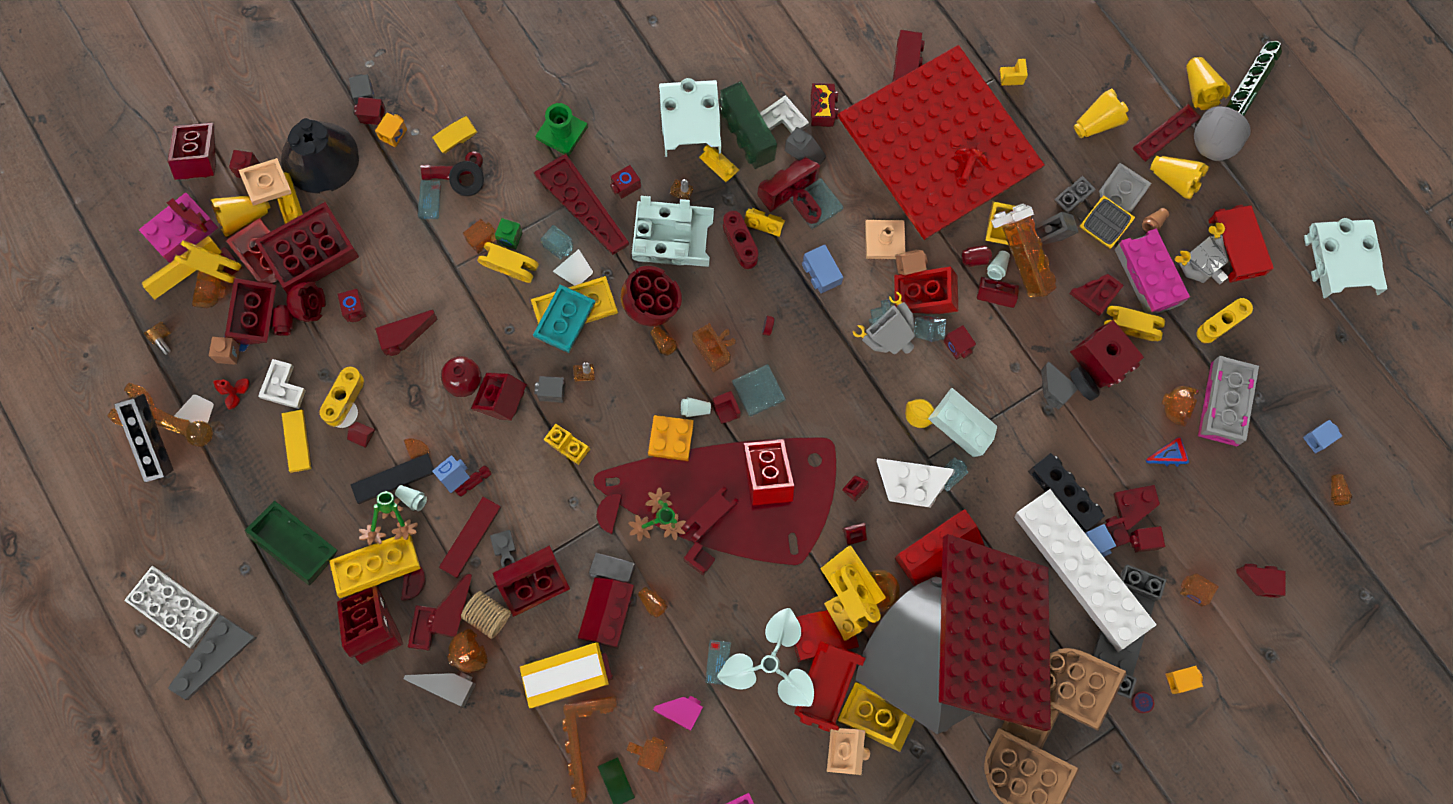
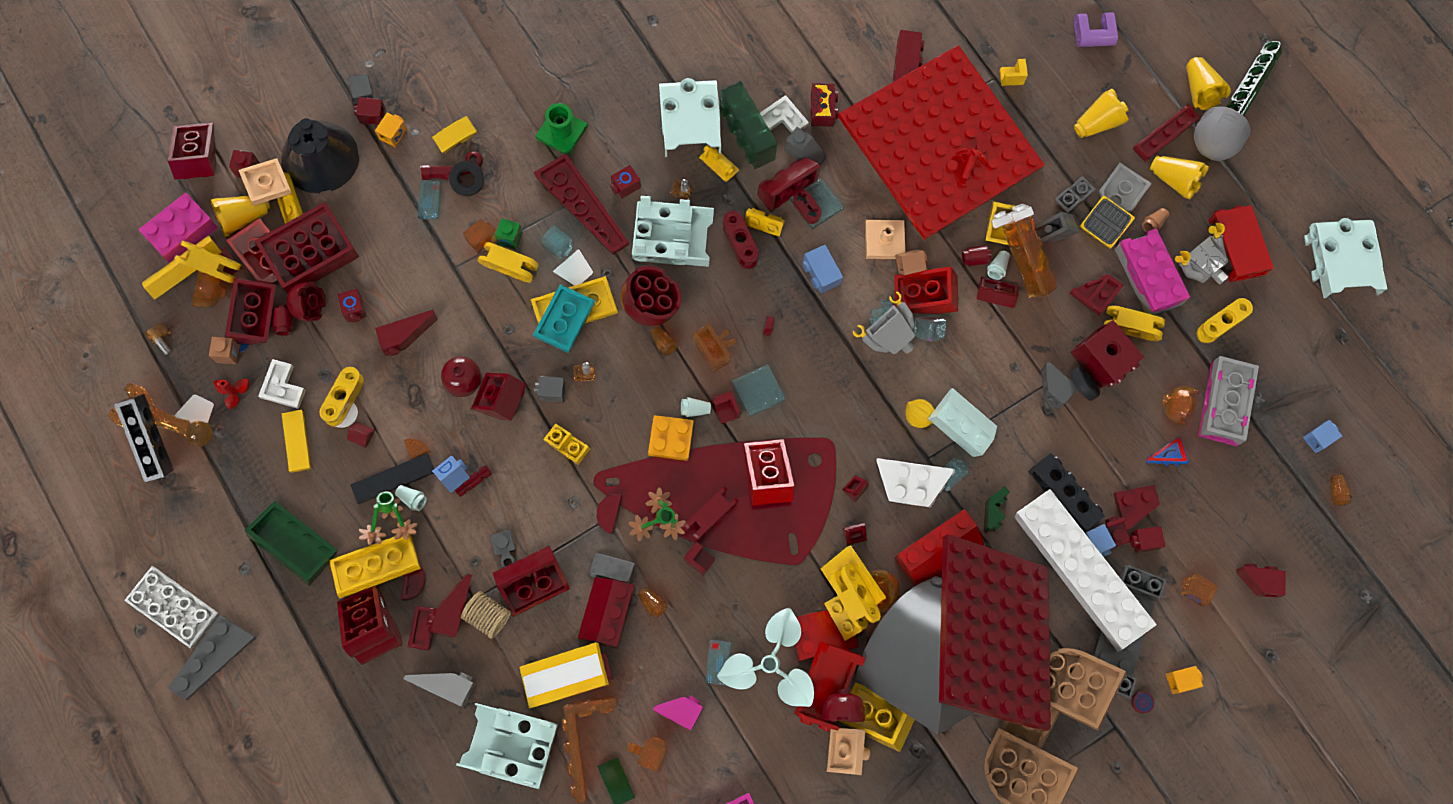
dark red slope [166,198,209,233] -> none
dark red tile [439,497,501,579] -> none
clear orange cylinder [447,628,488,673] -> none
dark red brick [943,325,976,360] -> none
none -> light aqua piece [456,703,558,789]
none -> dark red cylinder [822,689,866,722]
none -> dark green slope [983,486,1010,533]
none -> medium lavender connector [1074,12,1118,47]

